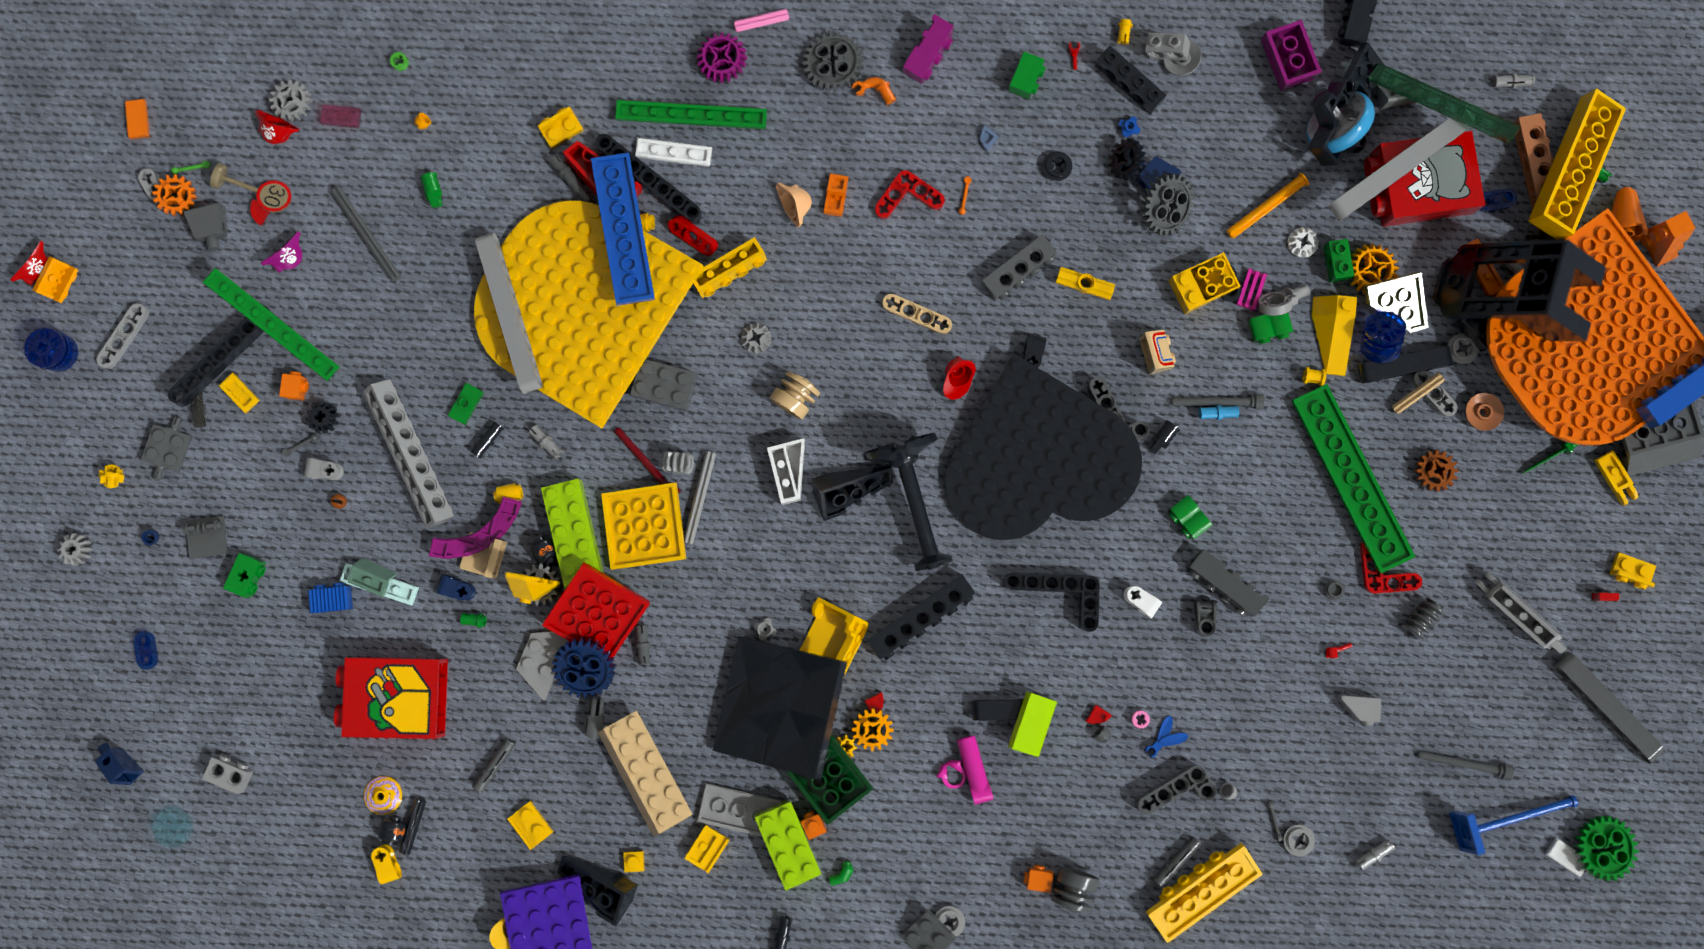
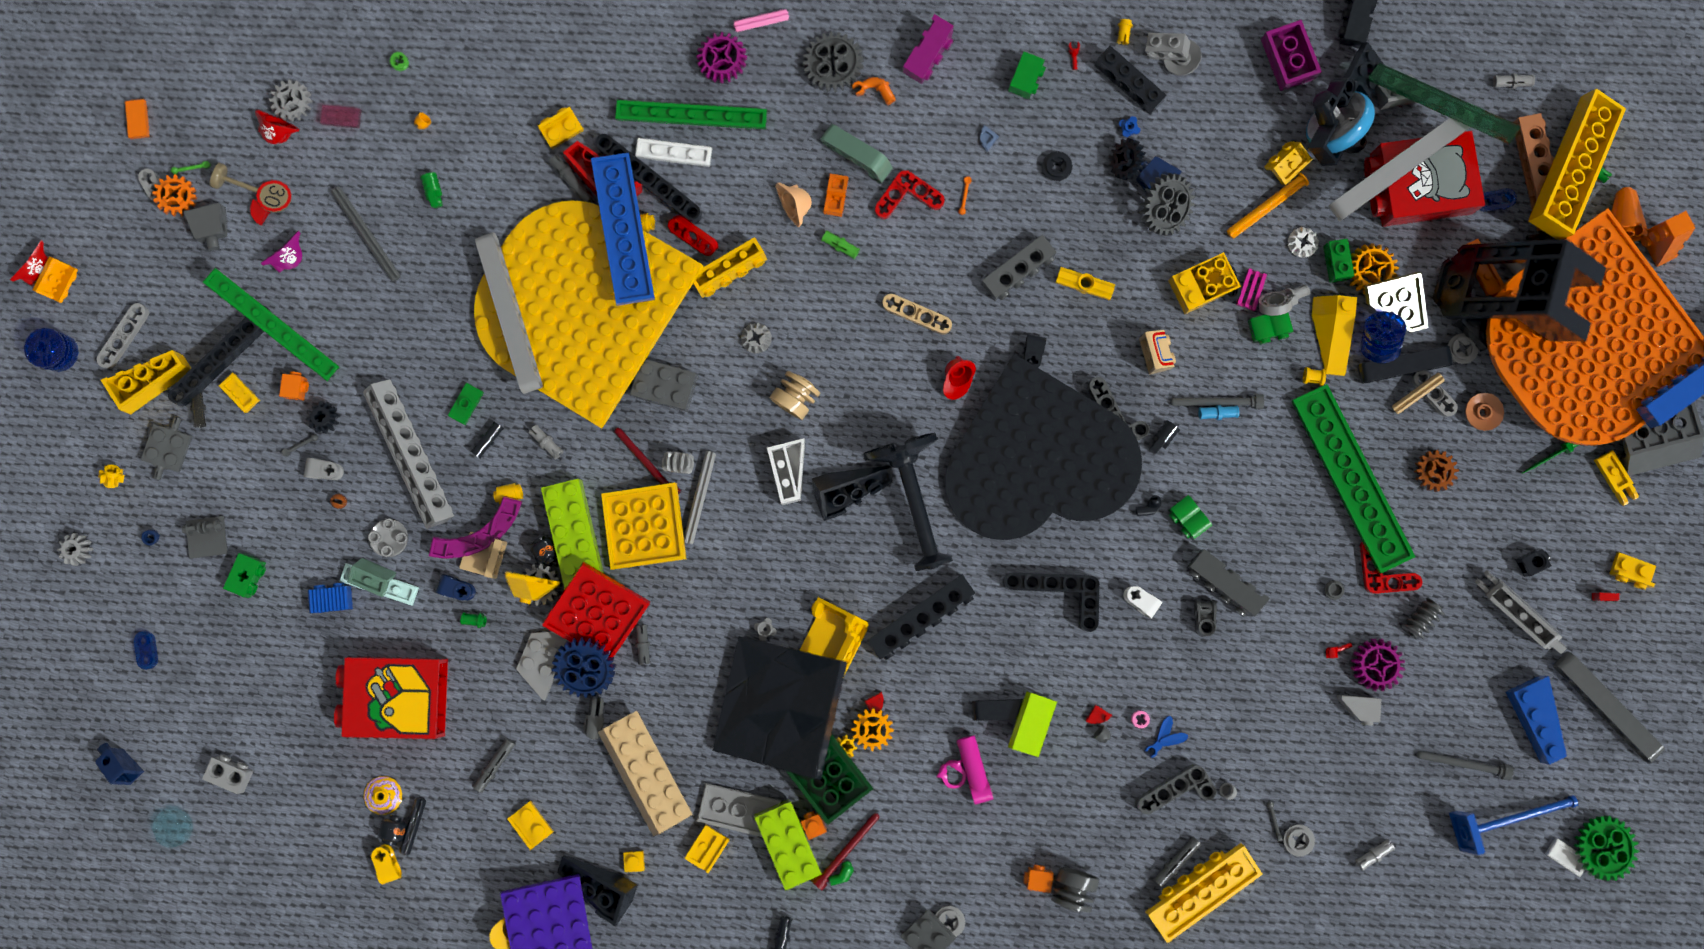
none -> yellow wedge [101,350,191,415]
none -> light grey dish [368,519,408,557]
none -> dark red piece [811,813,880,891]
none -> sand green beam [820,124,893,184]
none -> bright green pin [821,230,860,259]
none -> black arm [1136,495,1162,516]
none -> yellow bracket [1264,141,1312,185]
none -> magenta gear [1351,639,1405,691]
none -> blue wedge [1506,675,1567,765]
none -> black brick [1515,549,1552,577]

